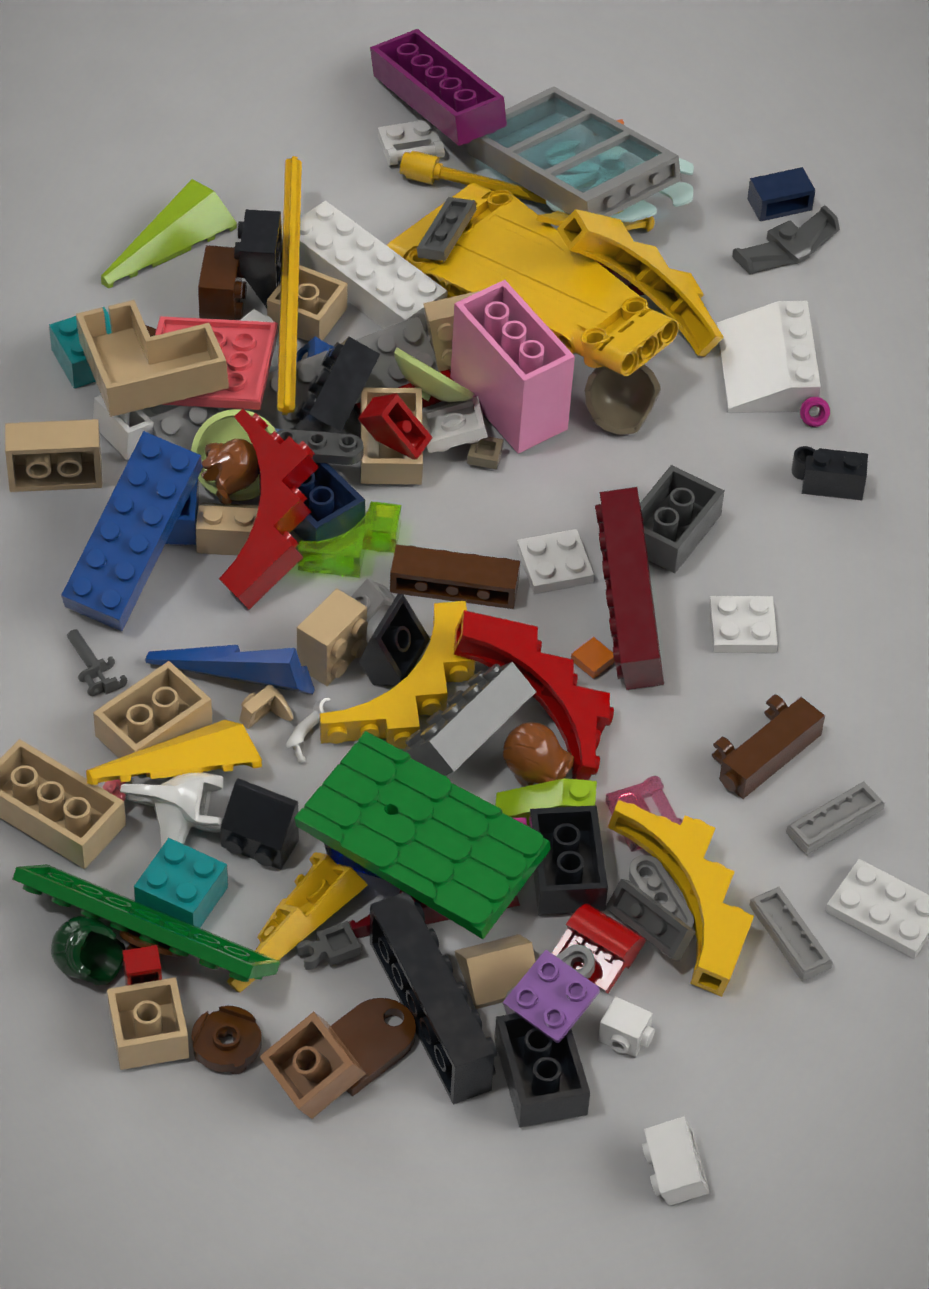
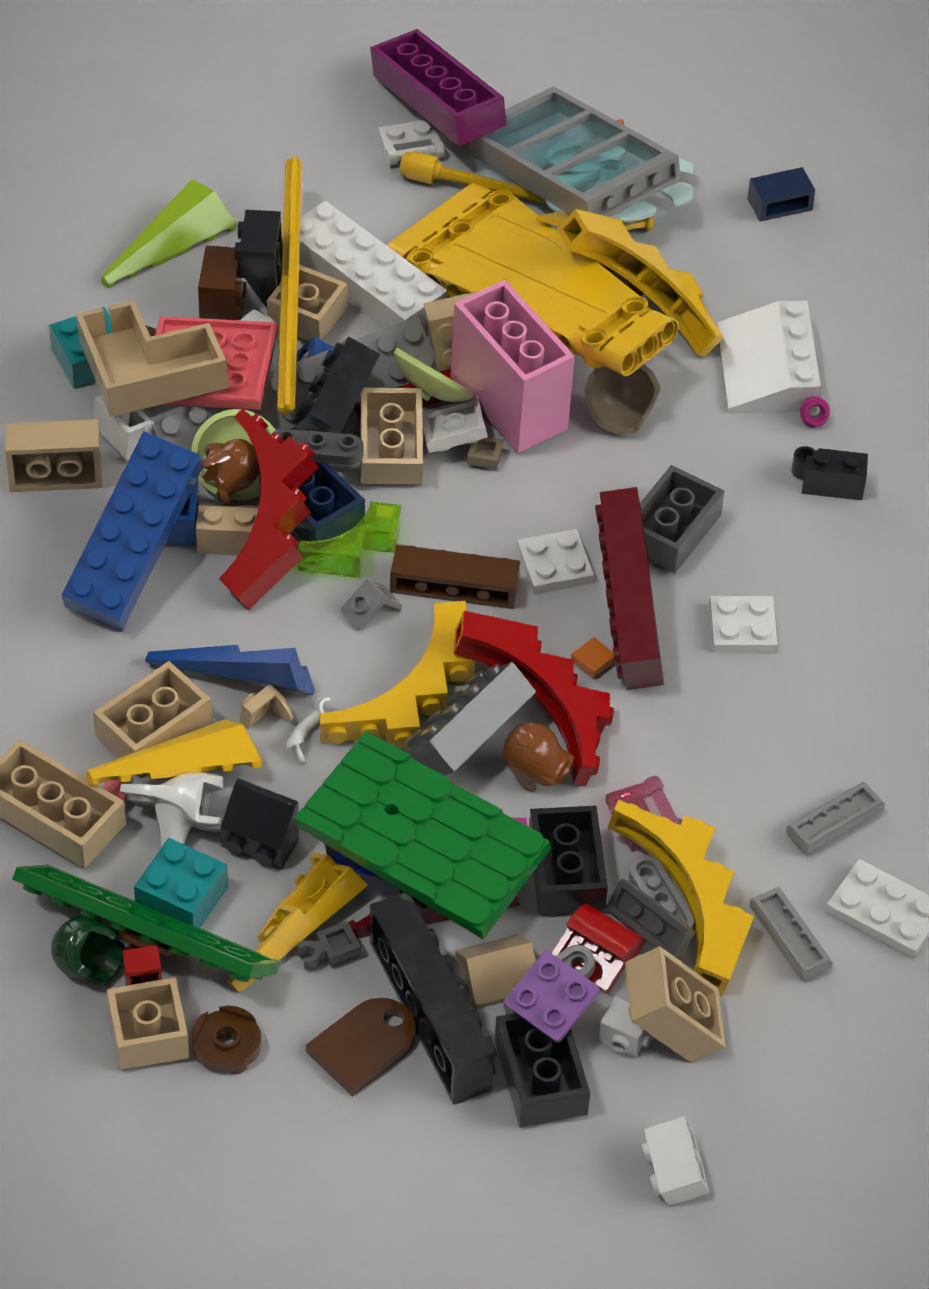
dark grey piece [67,629,128,696] -> none
medium nougat brick [259,1011,366,1119] -> none
tan brick [296,588,368,686] -> none
red slope [358,393,433,460] -> none
black slope [359,594,431,685] -> none
dark grey plate [417,197,477,261] -> none
lime slope [495,778,597,826] -> none
reddish brown brick [712,694,825,799] -> none
dark grey plate [732,205,840,274] -> none
none -> tan brick [625,946,726,1063]

